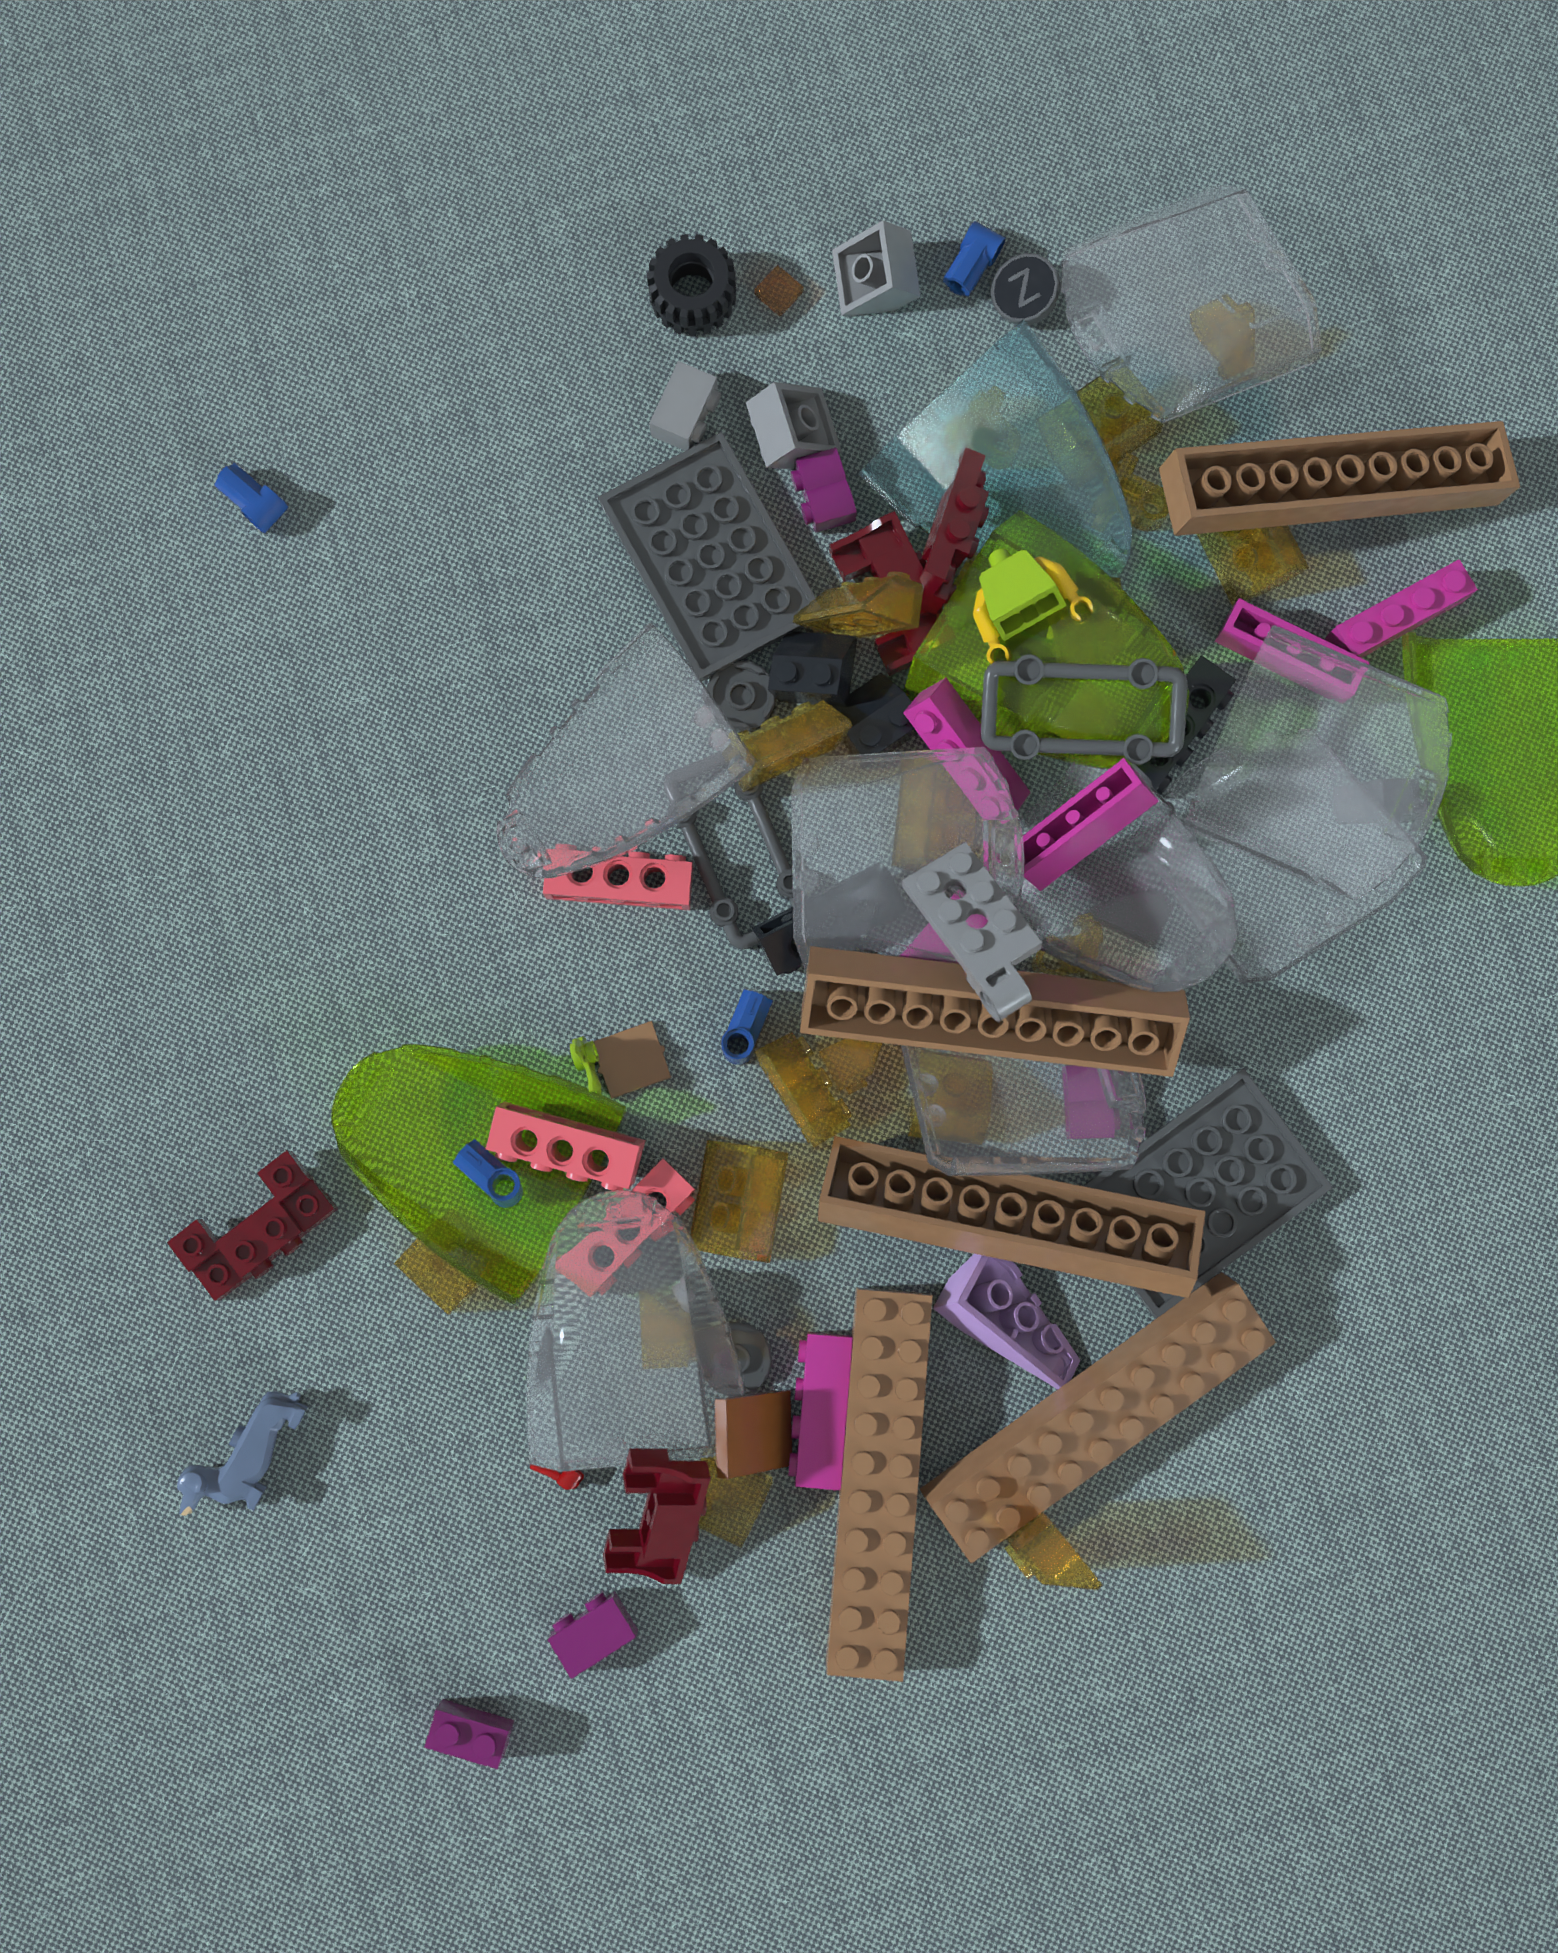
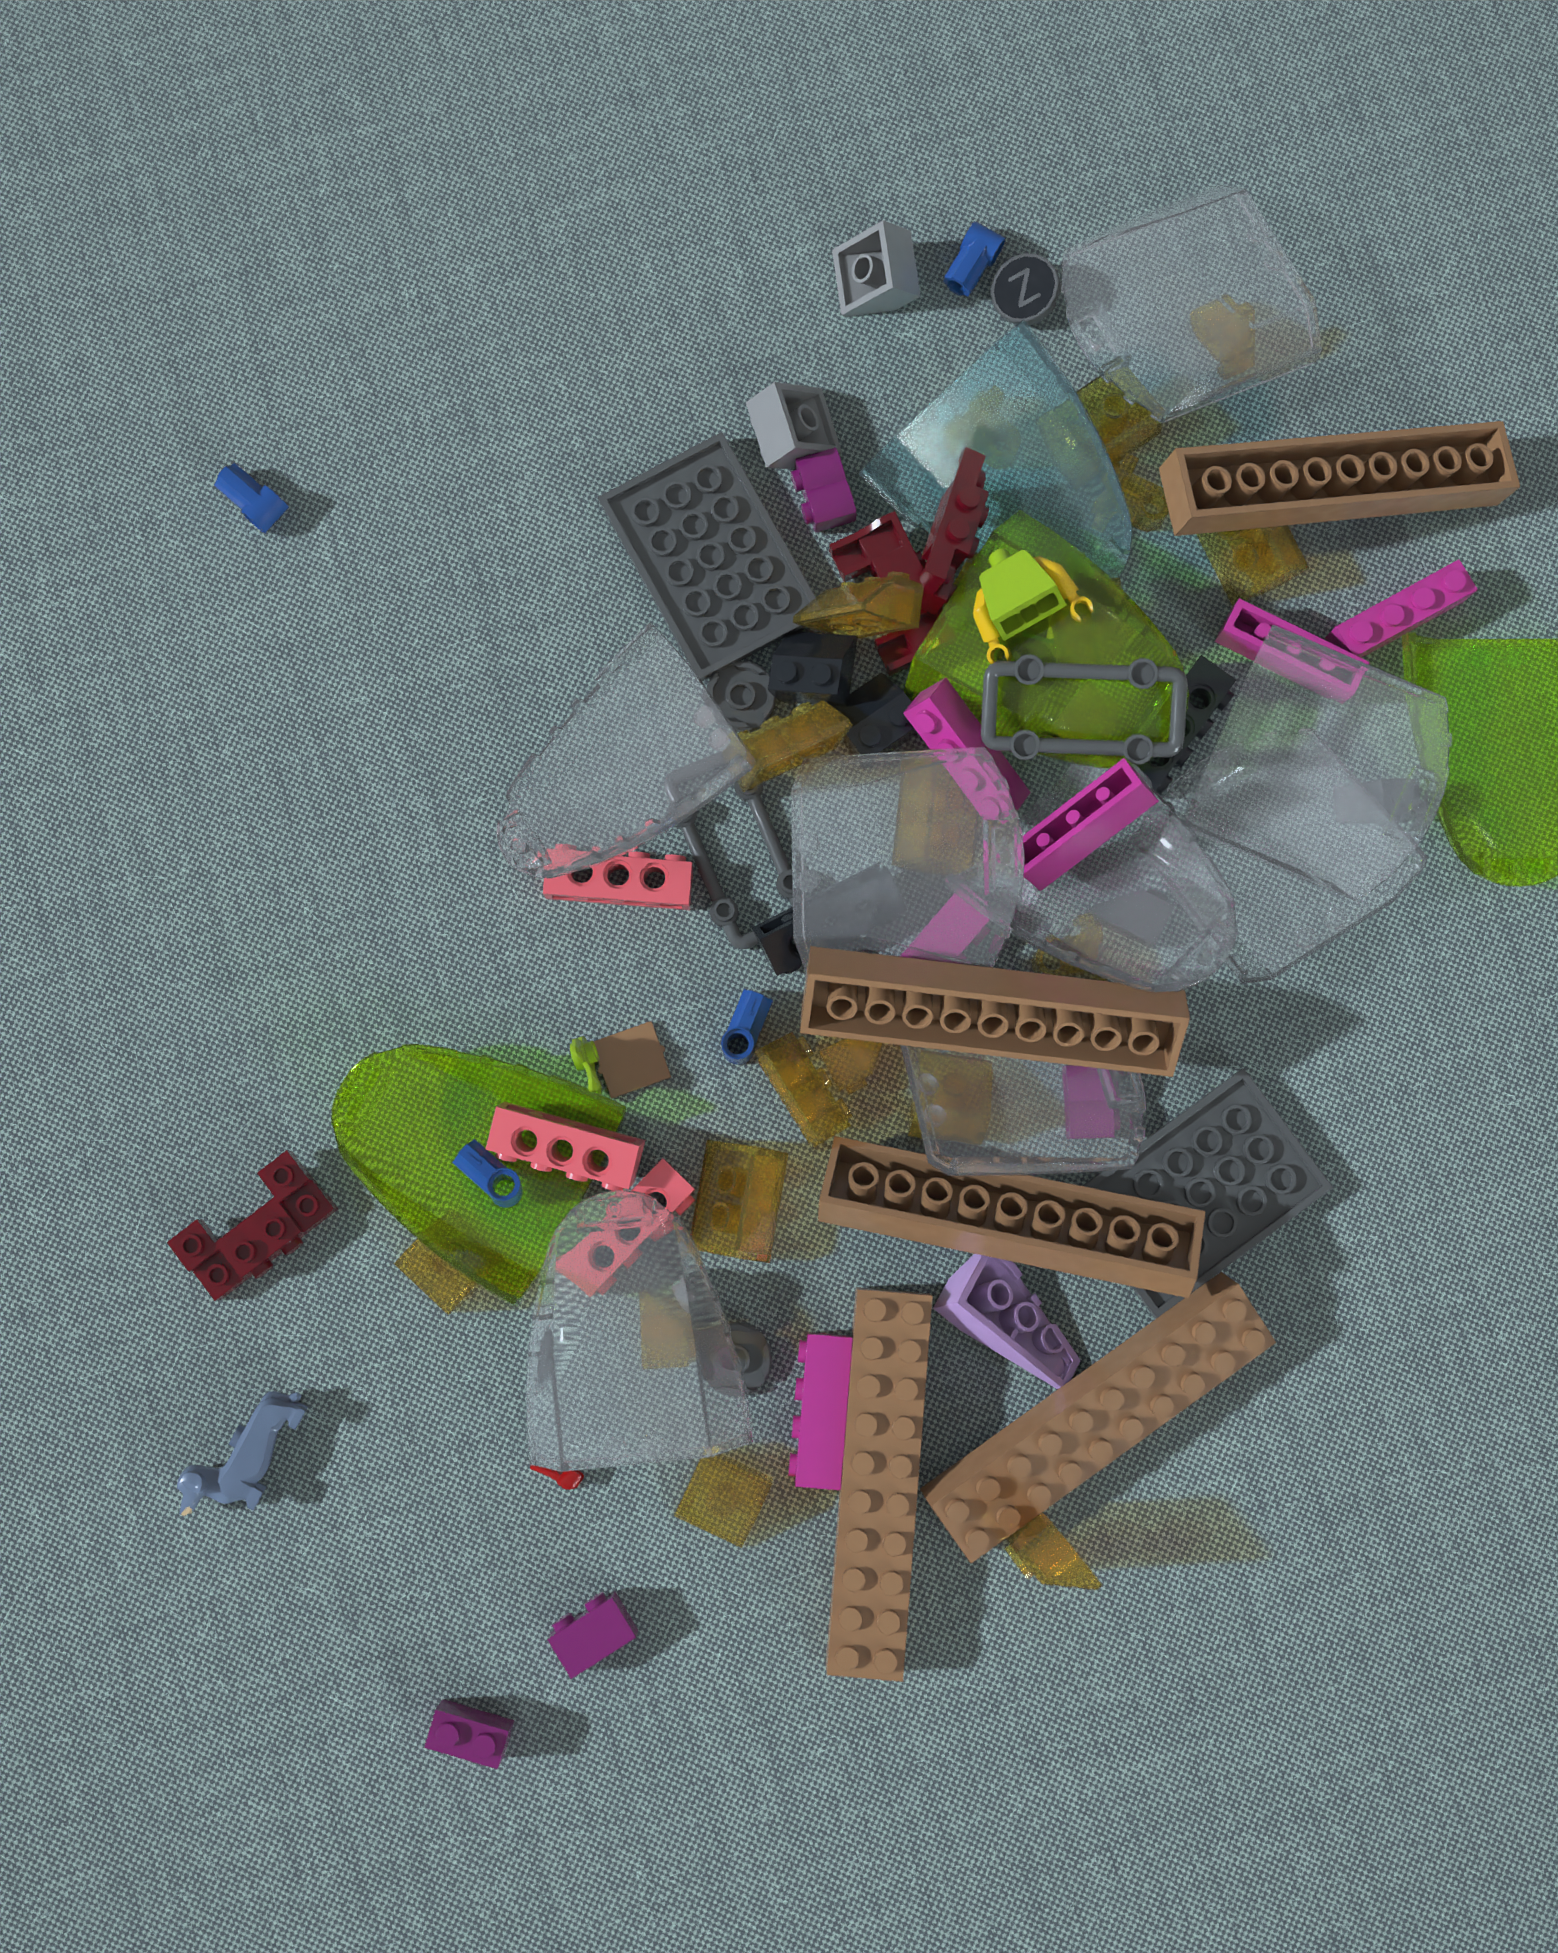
dark red bracket [603,1448,711,1584] -> none
black tyre [647,234,736,336] -> none
light grey brick [649,361,721,451] -> none
dark orange tile [715,1390,792,1479] -> none
clear orange tile [754,265,804,317] -> none
light grey hinge [902,842,1043,1022] -> none

